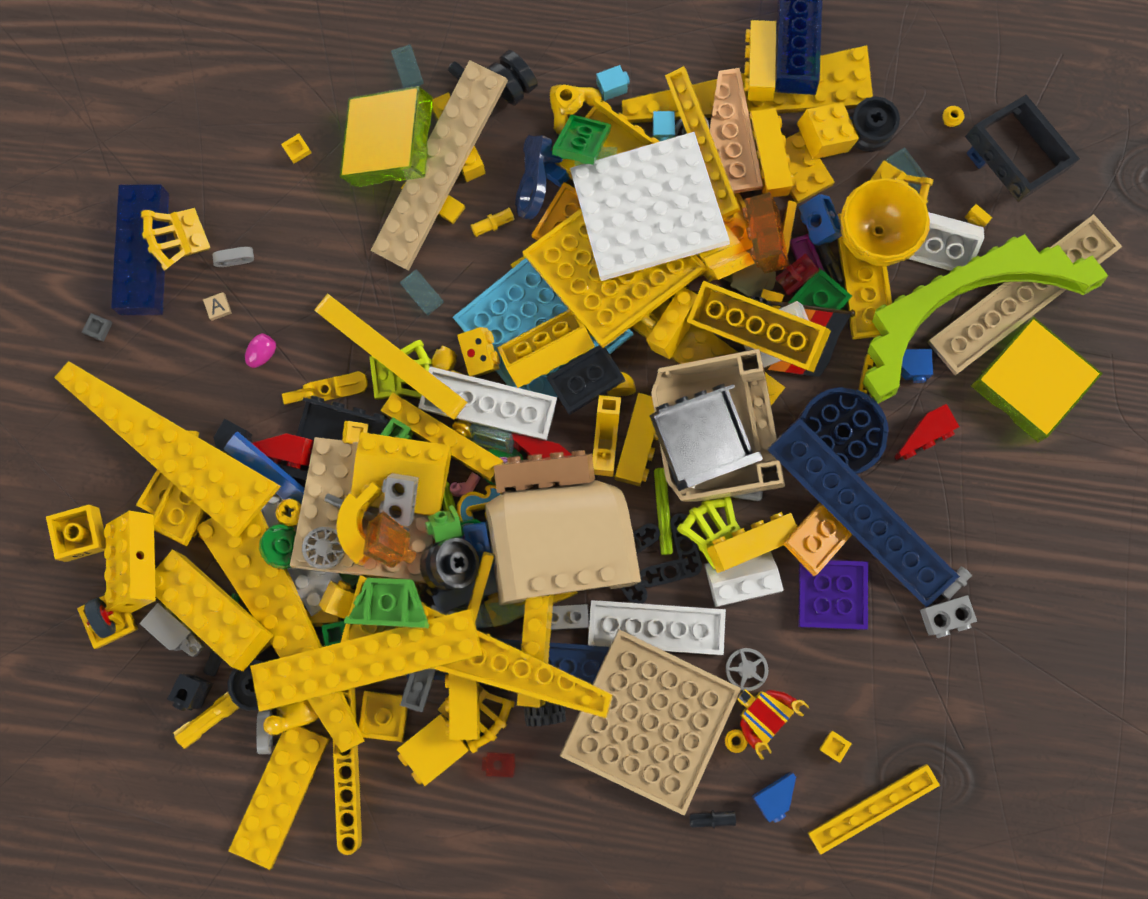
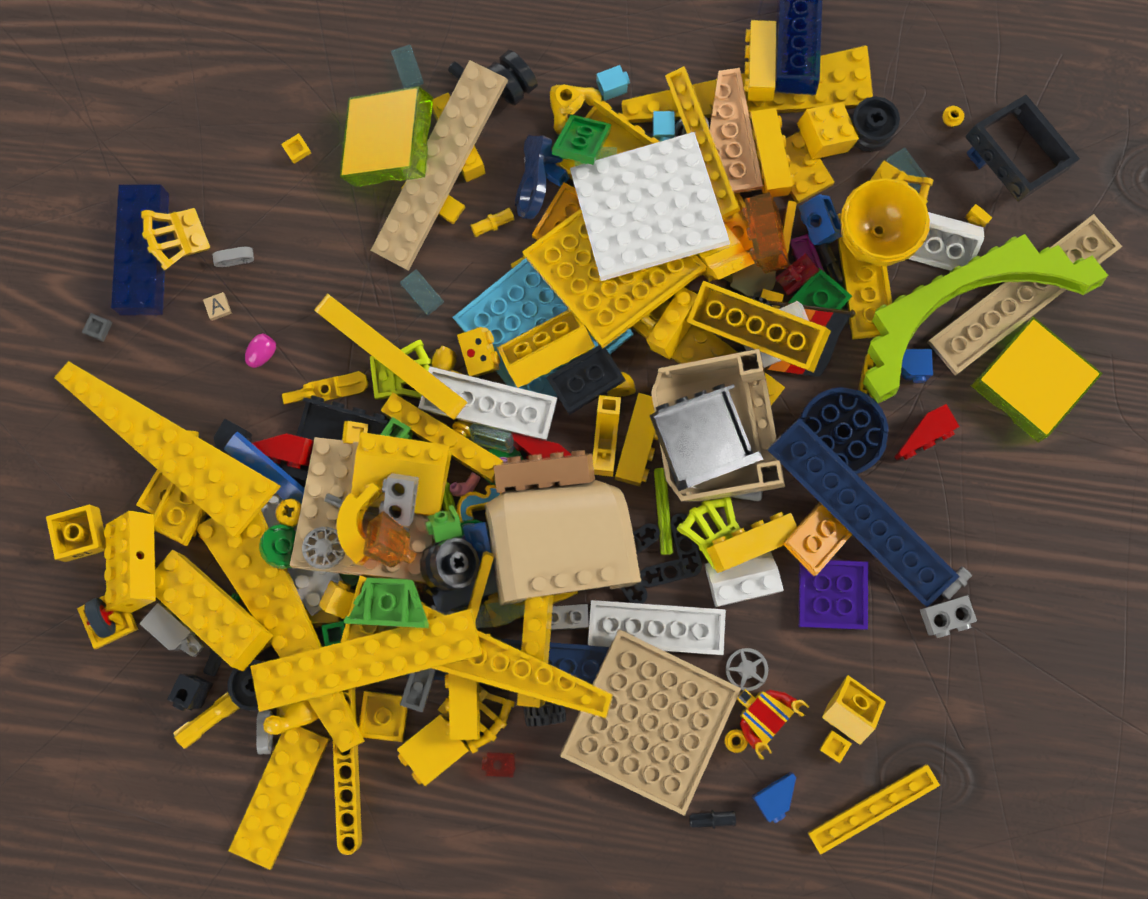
none -> yellow slope [822,675,886,745]

